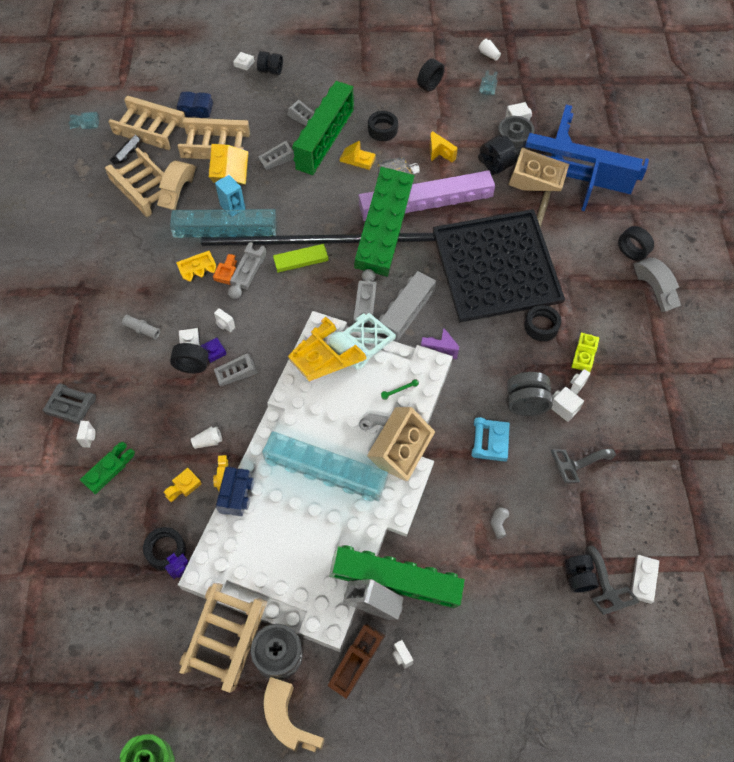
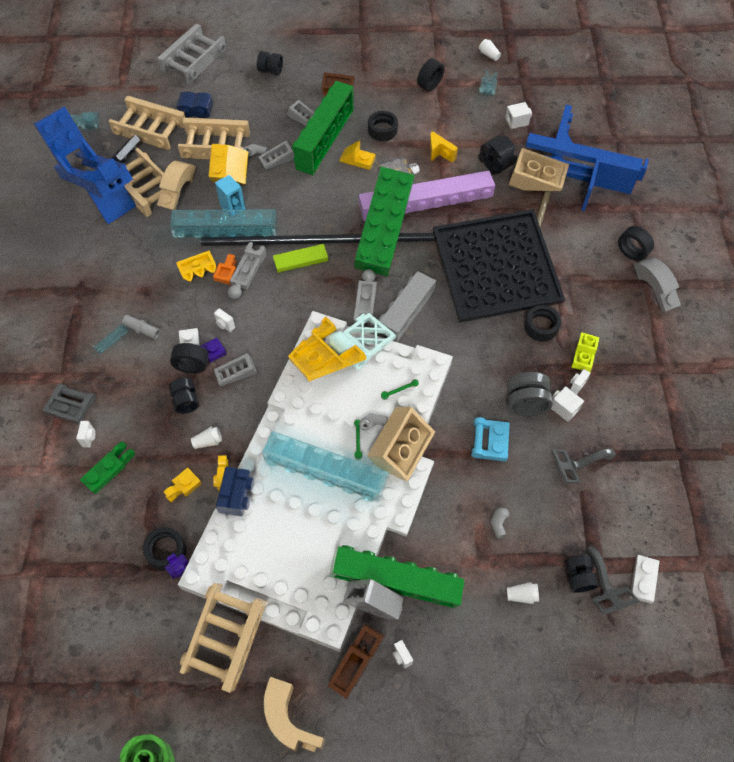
white plate [233,52,254,71] -> none
dark grey wheel [250,624,303,680] -> none
medium lavender slope [421,328,459,359] -> none
dark grey wheel [498,116,534,158] -> none
none -> blue piece [34,107,135,224]
none -> clear light blue axle [94,325,128,354]
none -> light grey fence [158,24,226,84]
none -> black wheel [169,378,199,414]
none -> light grey arm [244,144,268,157]
none -> reddish brown plate [321,72,355,97]
none -> green hinge [354,419,362,460]
none -> white cone [507,582,539,604]

